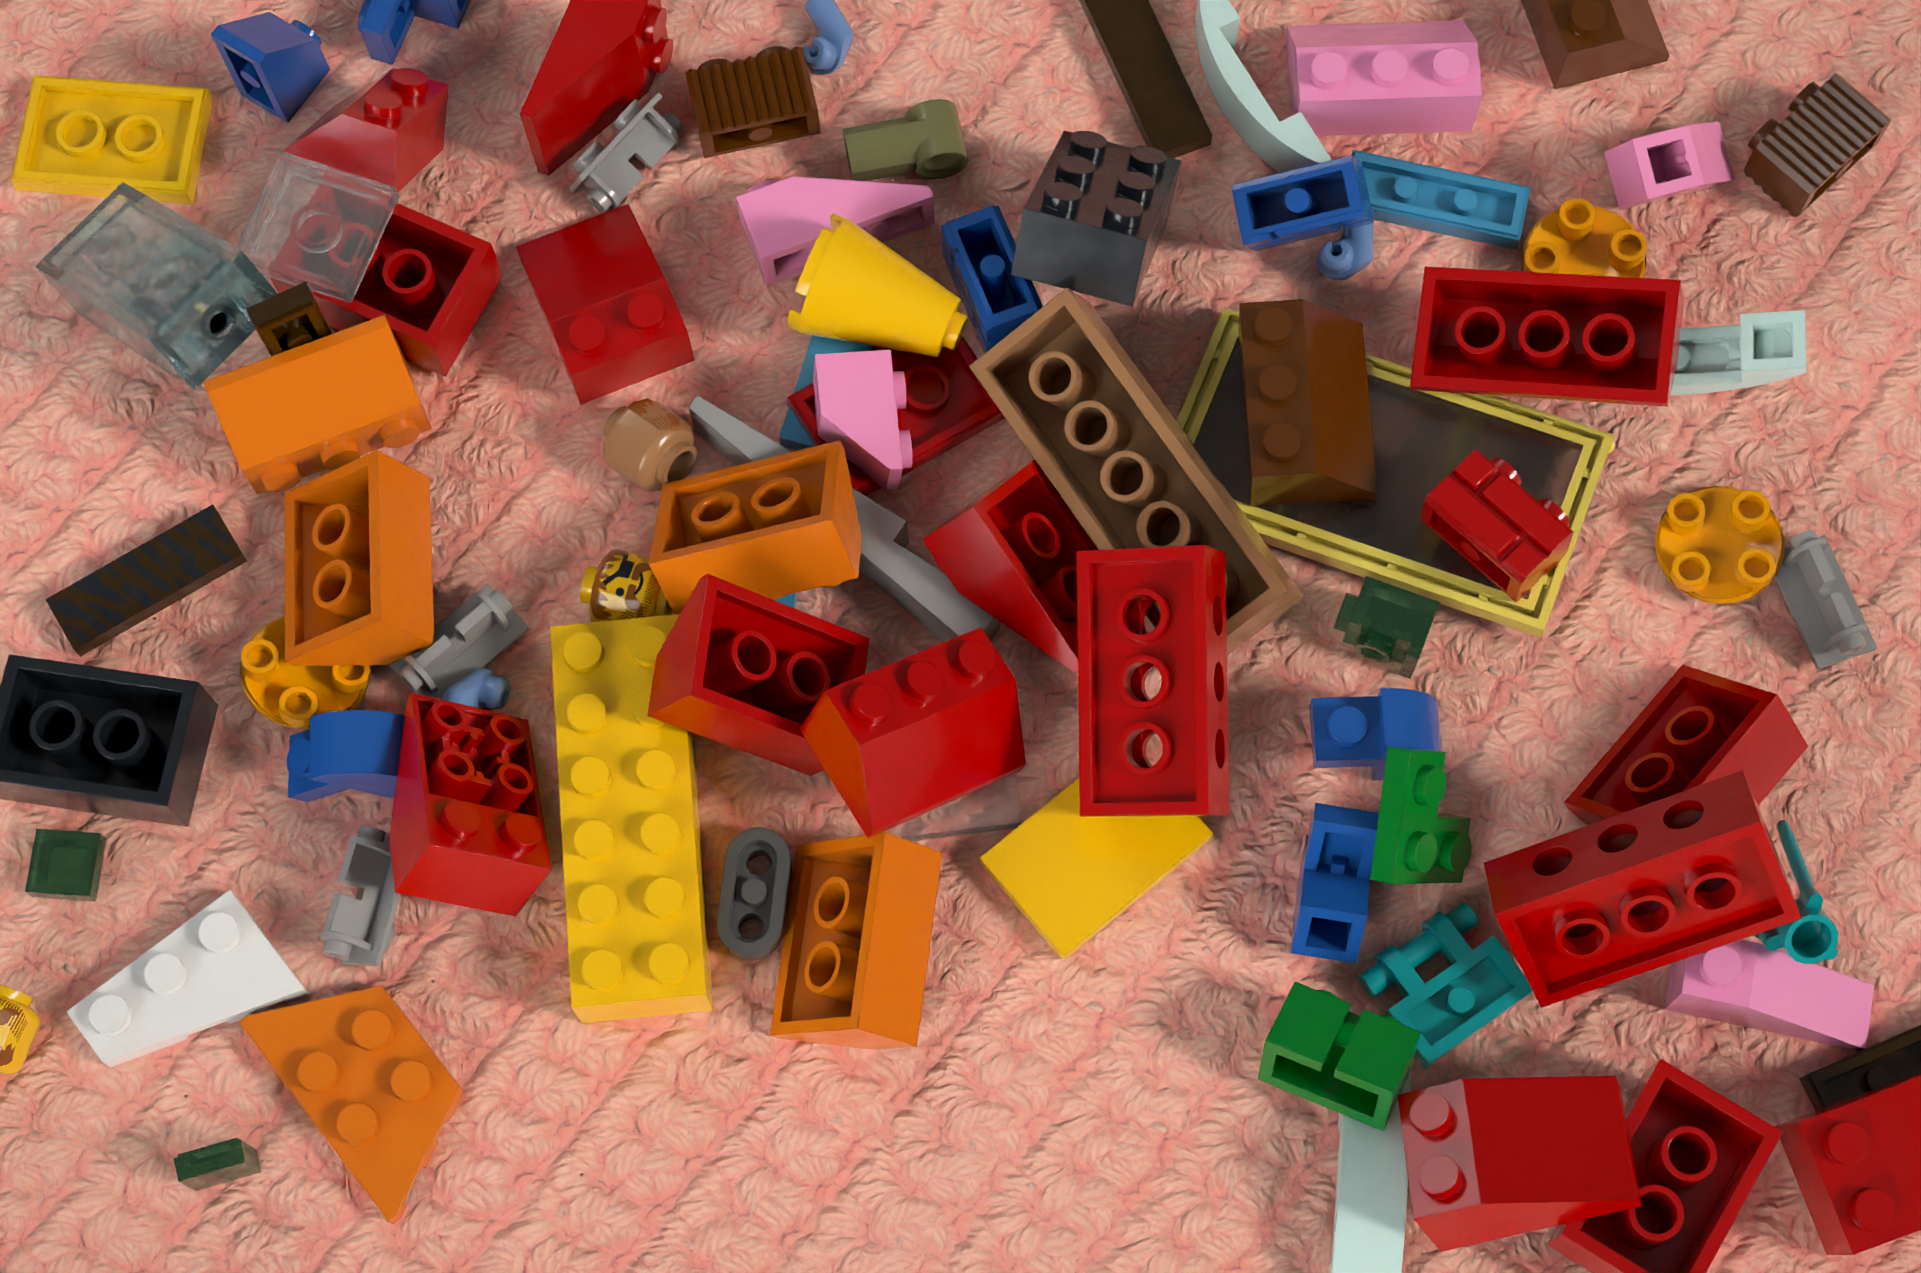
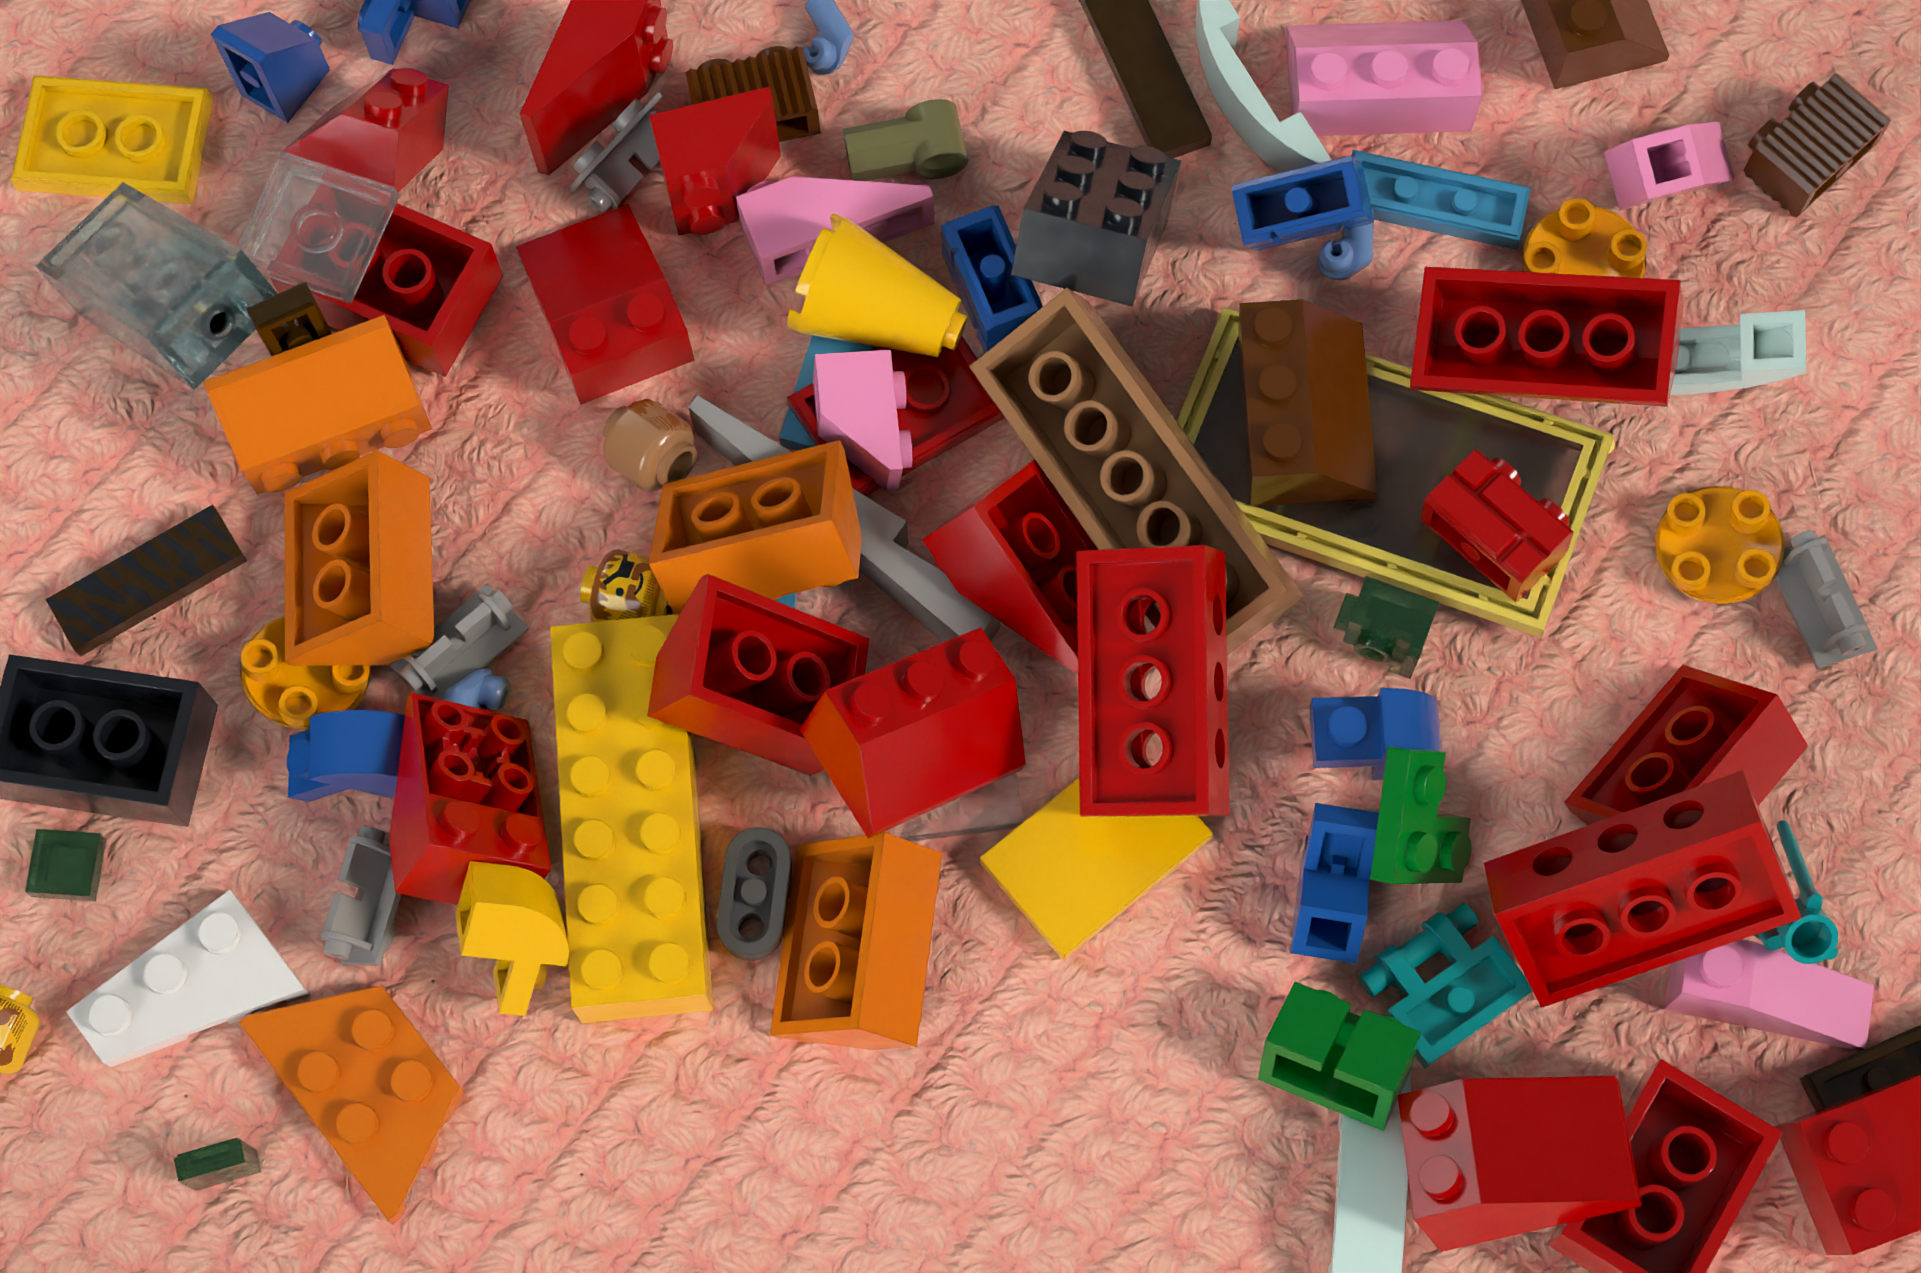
none -> yellow brick [455,861,569,1016]
none -> red slope [649,86,781,236]

